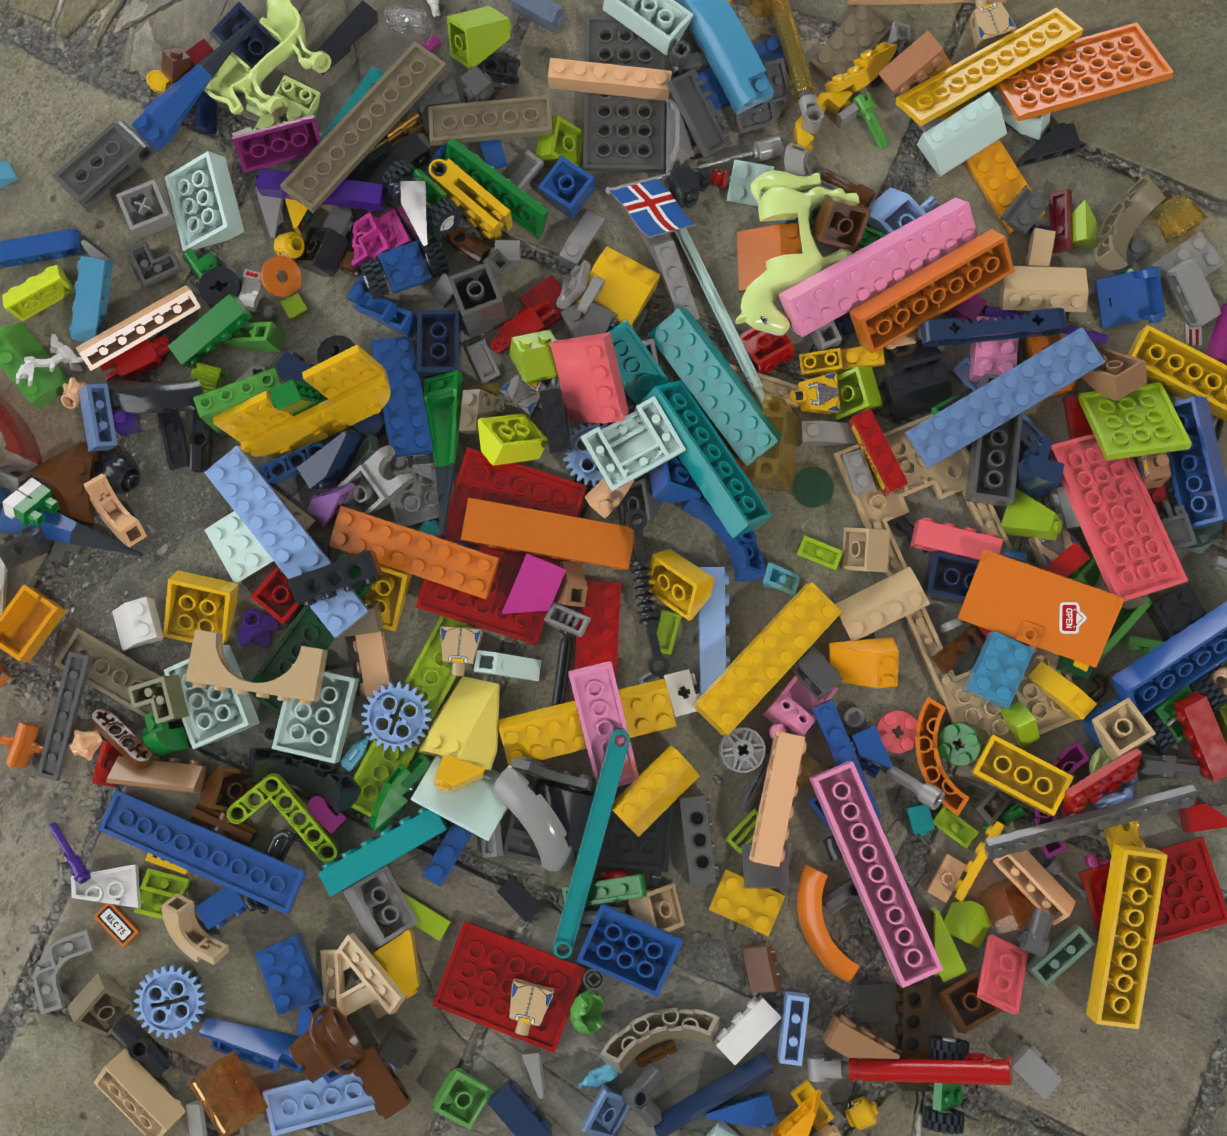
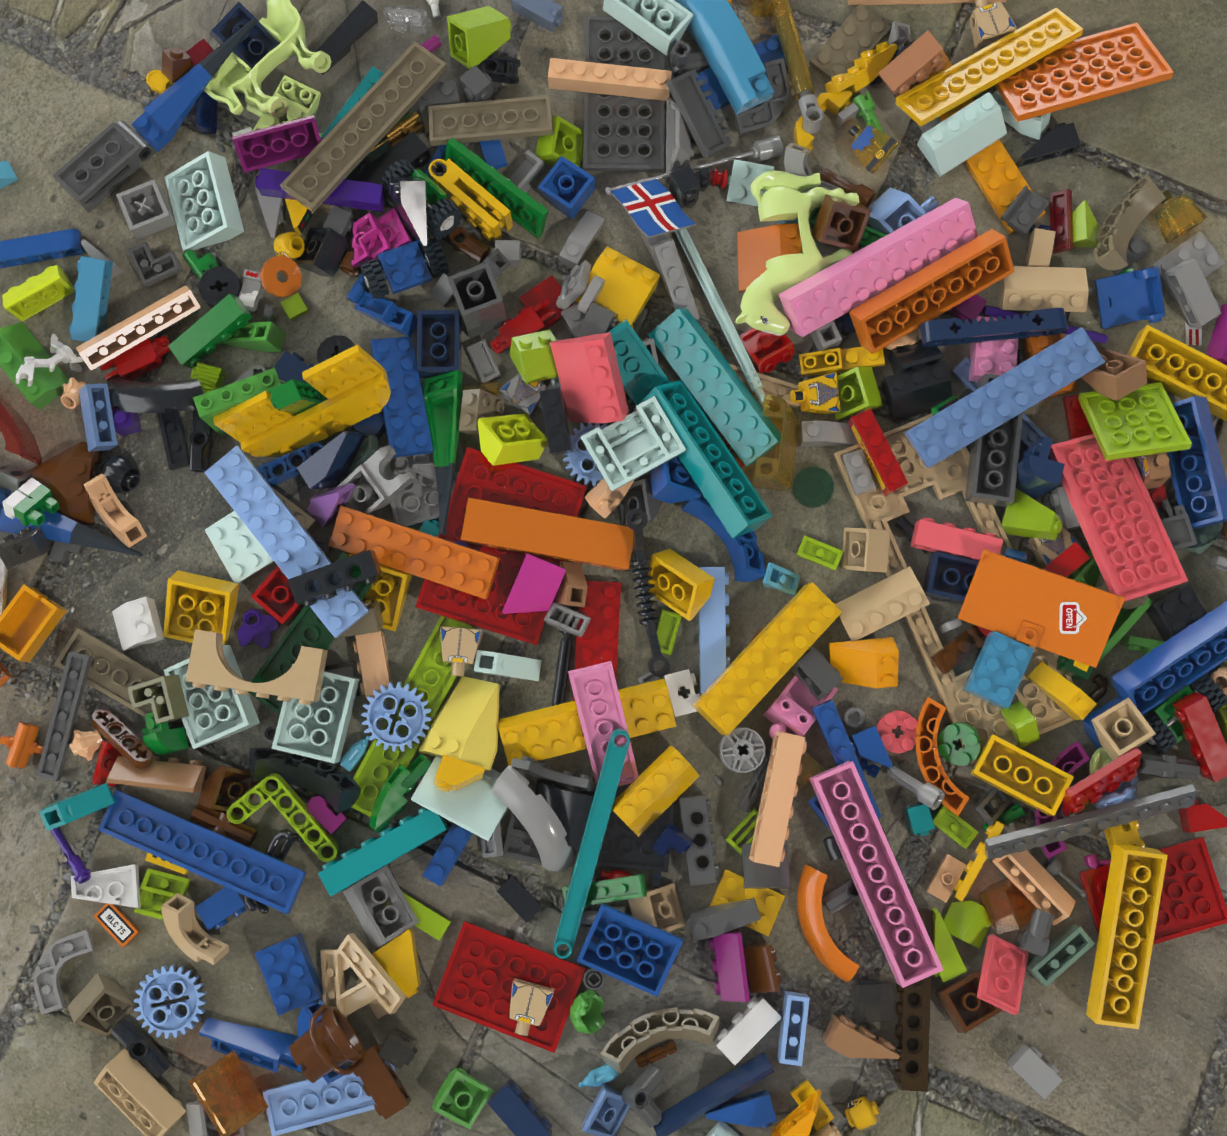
light grey slope [522,1048,546,1099] -> none
red piece [807,1053,1013,1086] -> none
black plate [923,1035,970,1135] -> none
none -> teal slope [38,783,115,831]
none -> clear blue piece [652,824,694,857]
none -> dark grey slope [688,898,761,941]
none -> magenta slope [709,928,750,1002]
none -> clear yellow torso [848,124,899,174]

